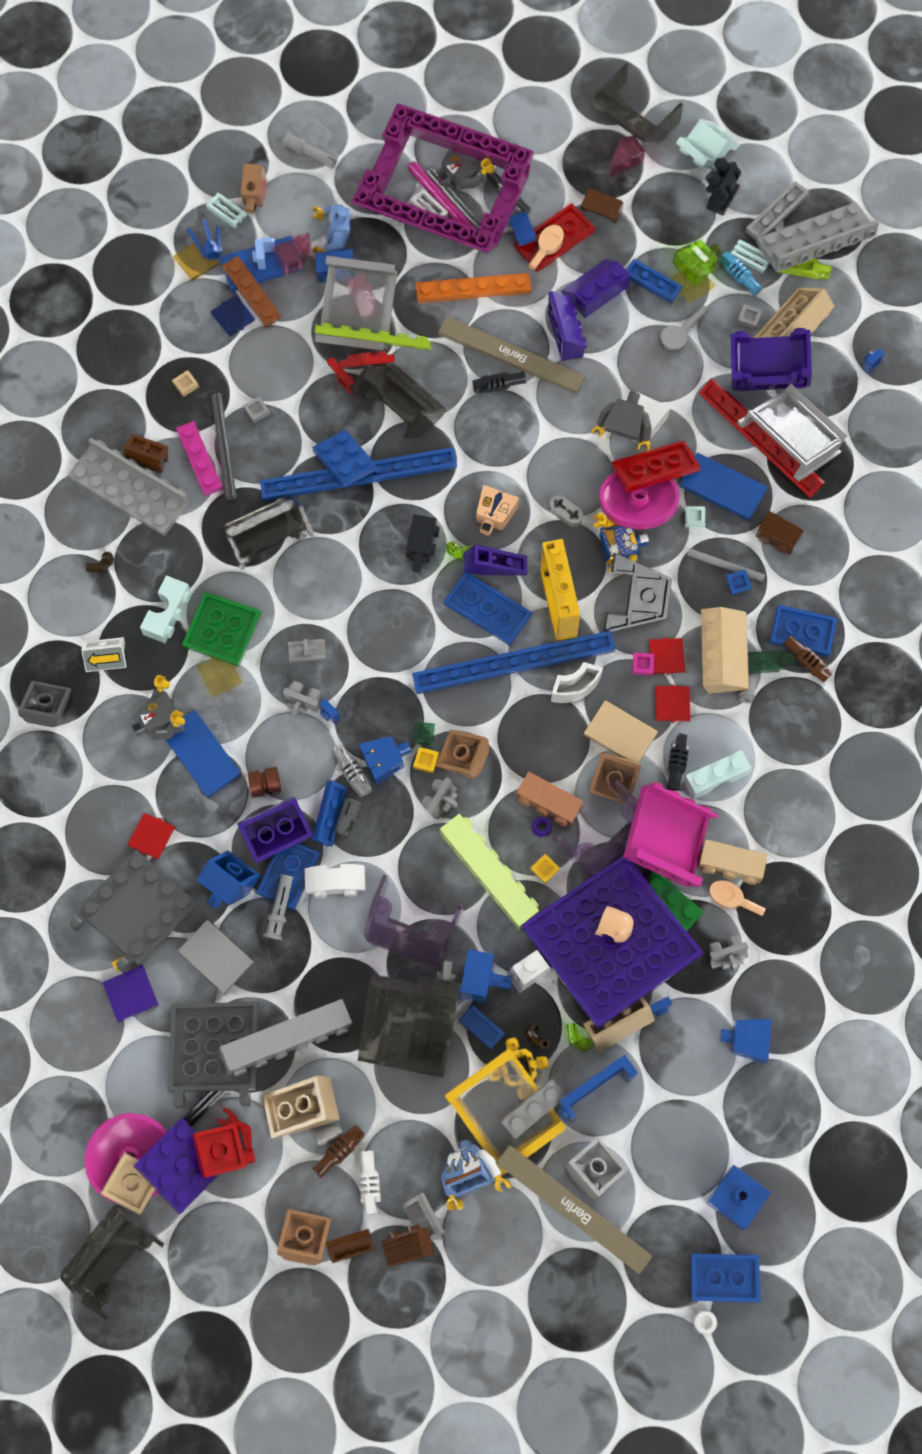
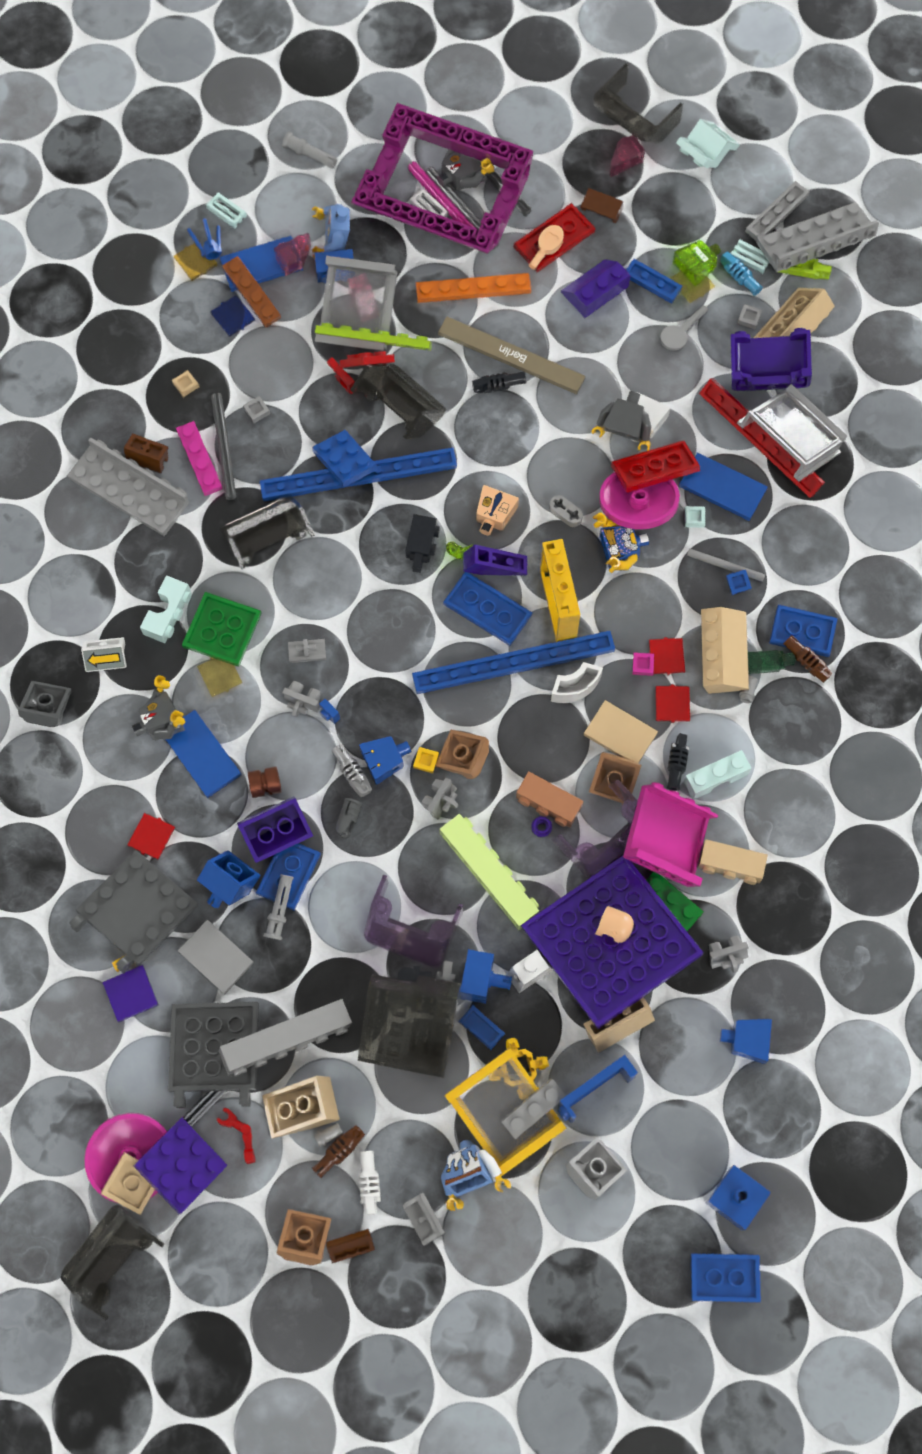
dark brown arm [86,551,114,572] -> none
red plate [192,1123,247,1179] -> none
medium nougat torso [241,164,267,214] -> none
light blue bracket [252,237,276,270] -> none
white brick [305,864,365,898] -> none
blue plate [312,780,347,847] -> none
reddish brown brick [381,1224,434,1267] -> none
clear green plate [413,722,435,745] -> none
dark tan tile [496,1144,653,1275] -> none
blue tile [509,211,537,246] -> none
dark brown arm [525,1023,550,1049] -> none
yellow plate [530,854,560,884] -> none
dark purple slope [547,291,587,361] -> none
clear neon green arm [566,1023,592,1051] -> none
wing [604,552,672,632] -> none
blue plate [649,996,672,1017] -> none
white tile [693,1311,717,1335] -> none
black hips [705,157,742,216] -> none
light nougat piece [709,880,766,916] -> none
reddish brown brick [756,511,804,555] -> none
blue plate [862,348,885,374] -> none

